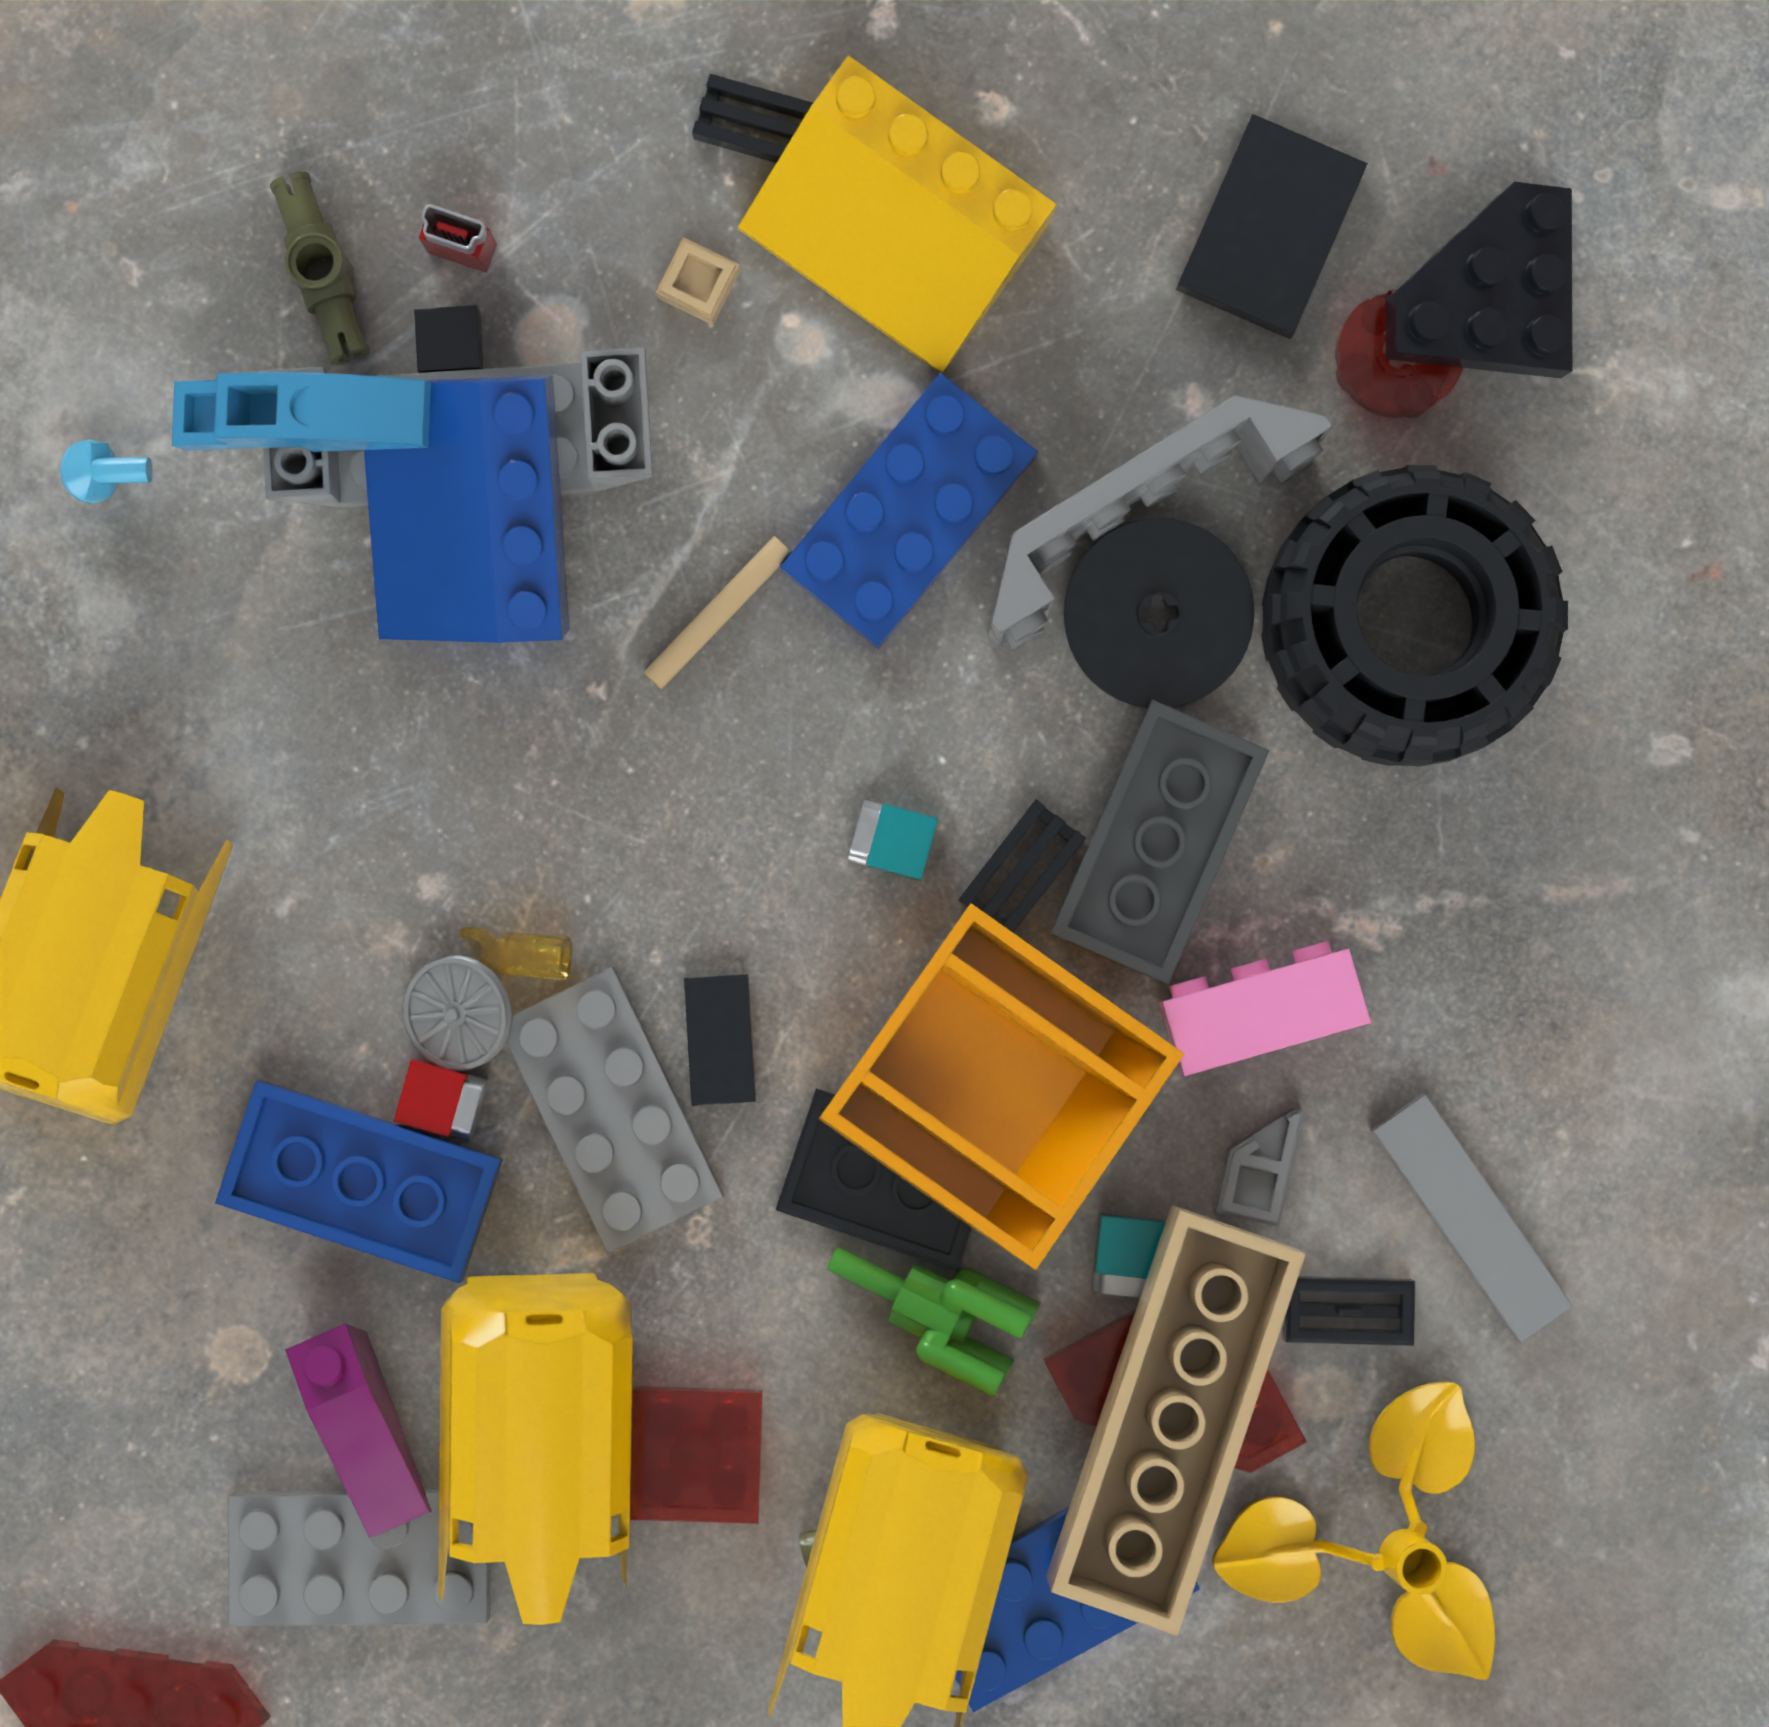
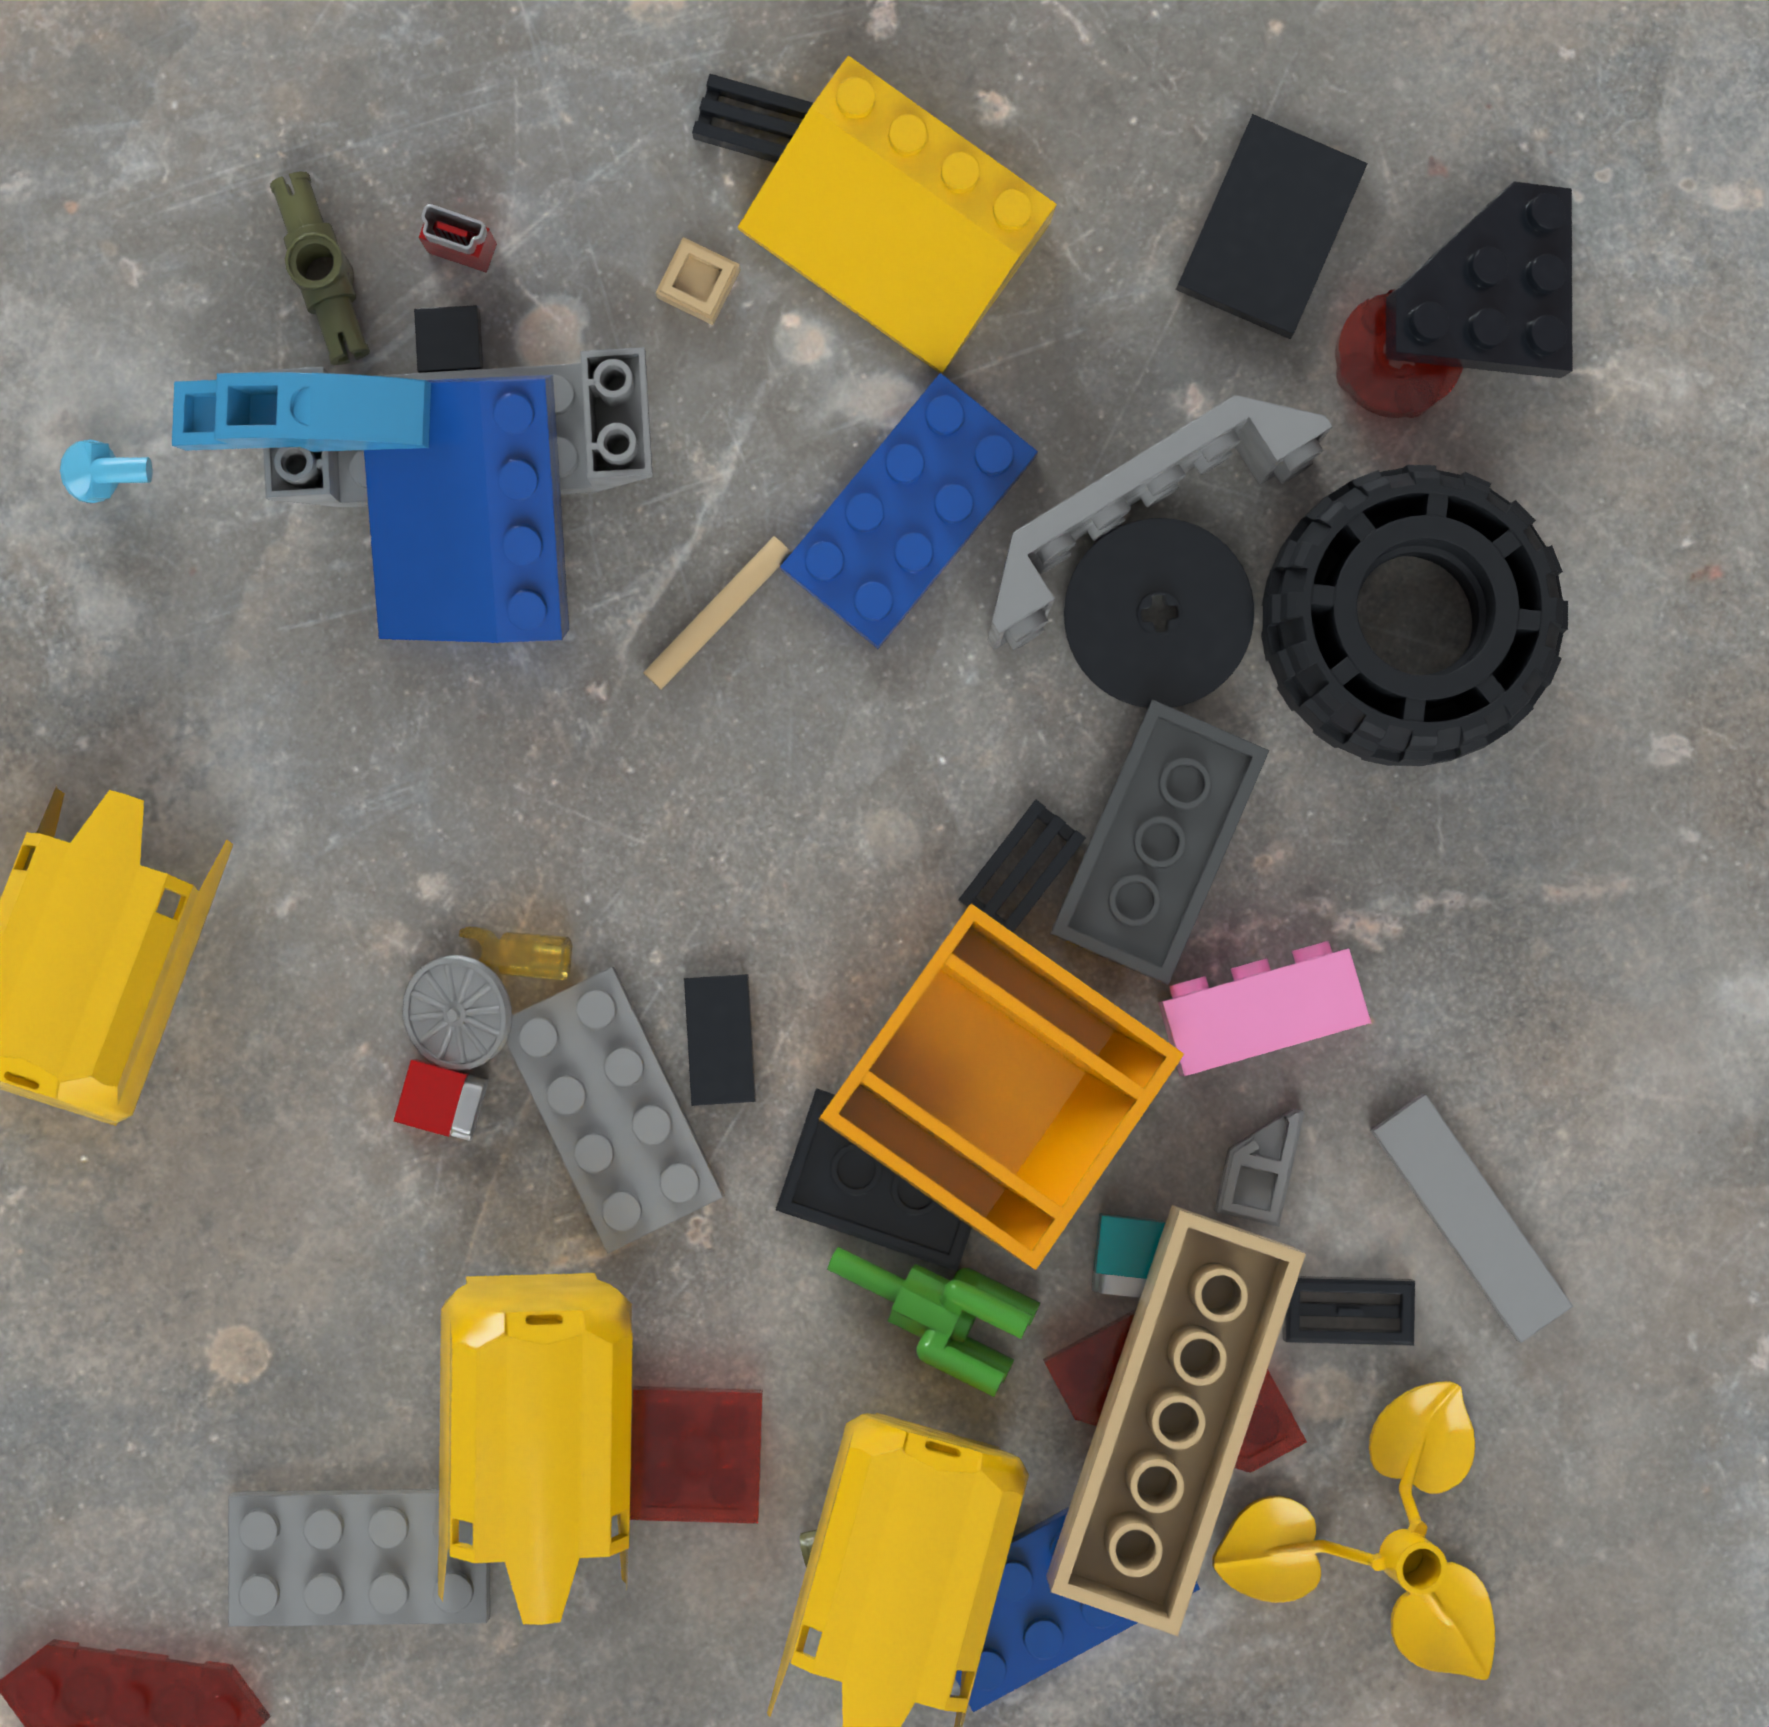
blue plate [215,1080,503,1283] -> none
magenta slope [285,1323,432,1538] -> none
teal piece [848,800,938,881] -> none

